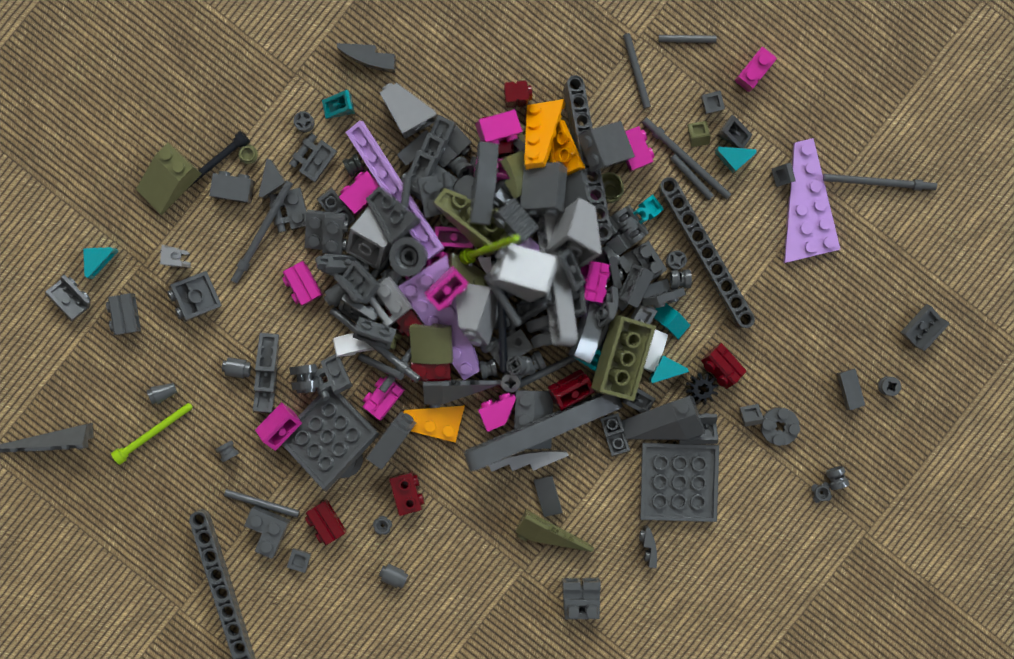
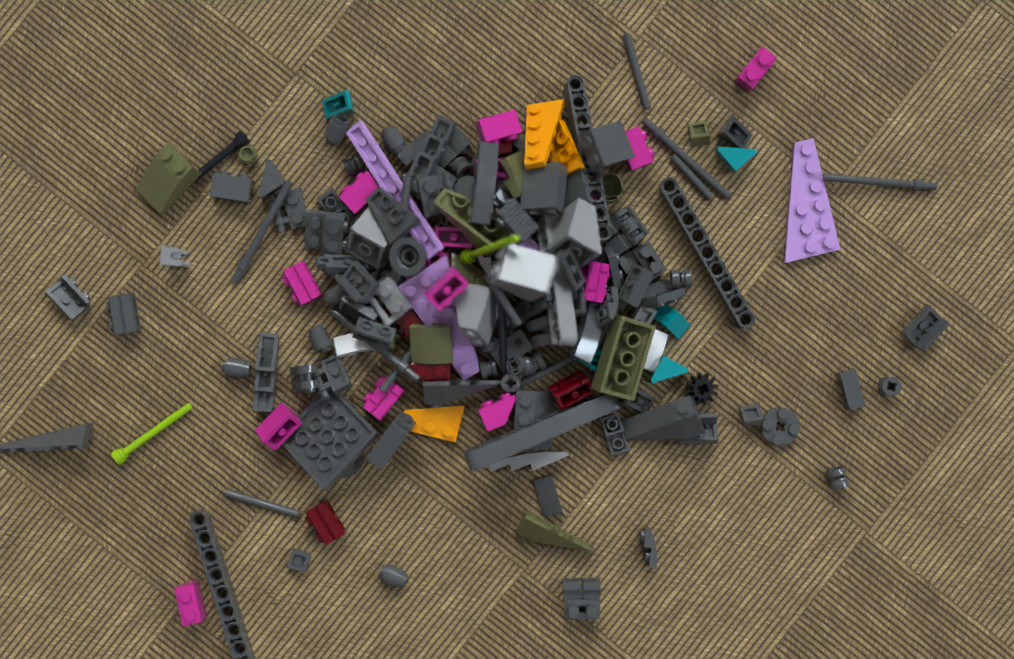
teal slope [83,247,119,279] -> none
dark grey cone [147,382,178,405] -> none
dark grey plate [167,271,222,322] -> none
dark grey wheel [215,440,239,463] -> none
dark grey brick [244,506,291,559] -> none
dark grey plate [289,133,337,183] -> none
dark grey wheel [294,111,315,133] -> none
dark grey slope [337,43,396,73] -> none
dark grey bar [358,354,404,380] -> none
dark grey plate [373,516,392,535] -> none
light grey slope [380,83,437,139] -> none
dark red brick [389,471,425,516] -> none
dark red brick [504,80,533,109] -> none
teal plate [633,194,664,224] -> none
dark grey plate [640,442,719,522] -> none
dark grey bar [658,35,716,43] -> none
dark grey wheel [666,250,687,270] -> none
dark red brick [700,343,747,389] -> none
dark grey plate [701,91,725,115] -> none
dark grey plate [772,163,796,187] -> none
dark grey plate [811,482,832,503] -> none
none -> dark pink brick [174,580,206,626]
none -> dark grey brick [308,324,333,354]
none -> dark grey brick [324,114,348,145]
none -> dark grey brick [381,125,407,155]

